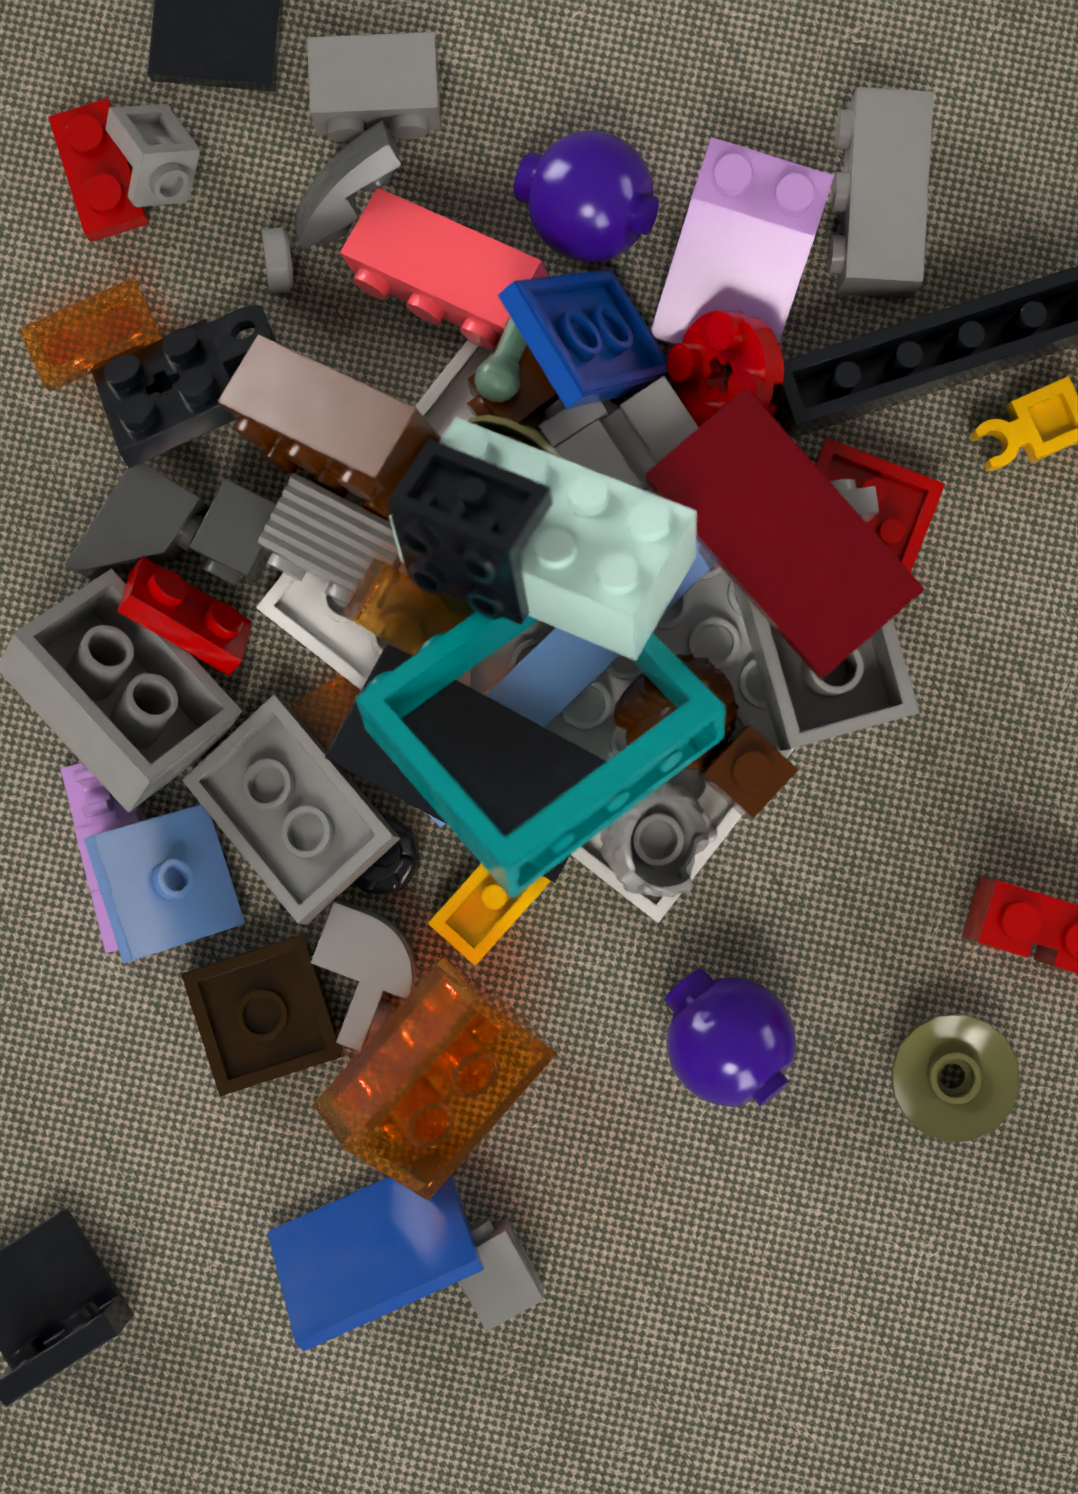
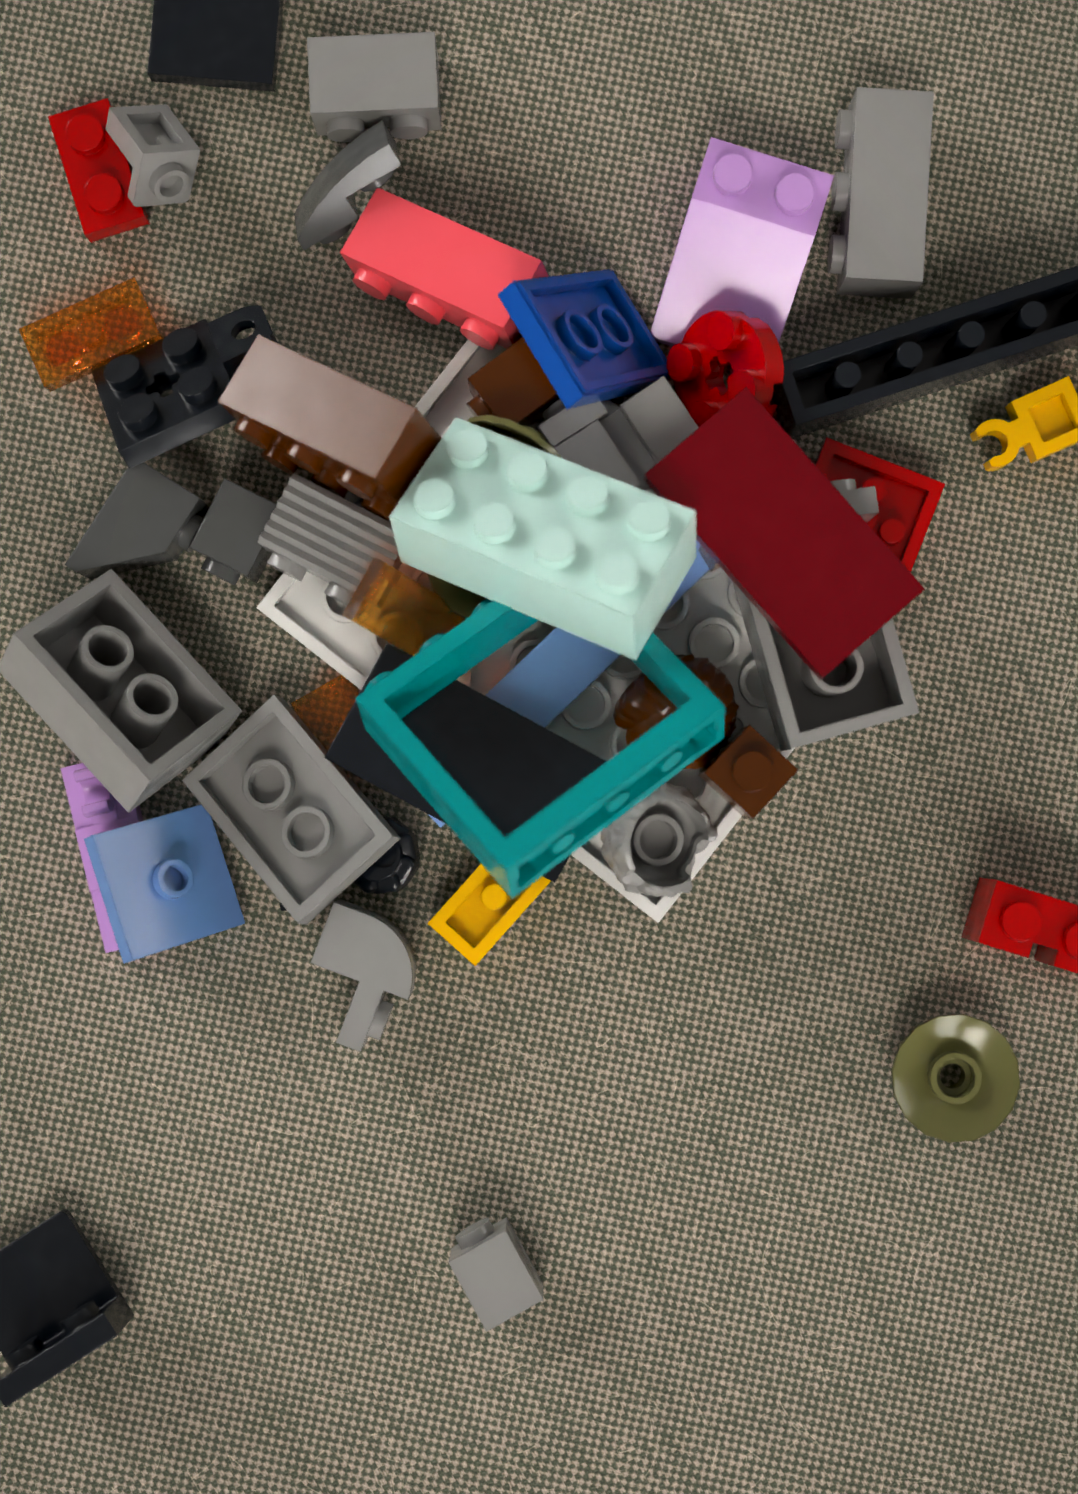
red plate [117,556,252,676] -> none
dark brown plate [181,933,345,1096] -> none
light grey tile [261,227,294,294] -> none
blue tile [267,1153,485,1352] -> none
clear orange brick [313,956,557,1201] -> none
black bracket [387,439,553,625] -> none
sand green piece [475,317,527,402] -> none
dark purple brick [514,130,659,263] -> none
dark purple brick [664,968,796,1107] -> none

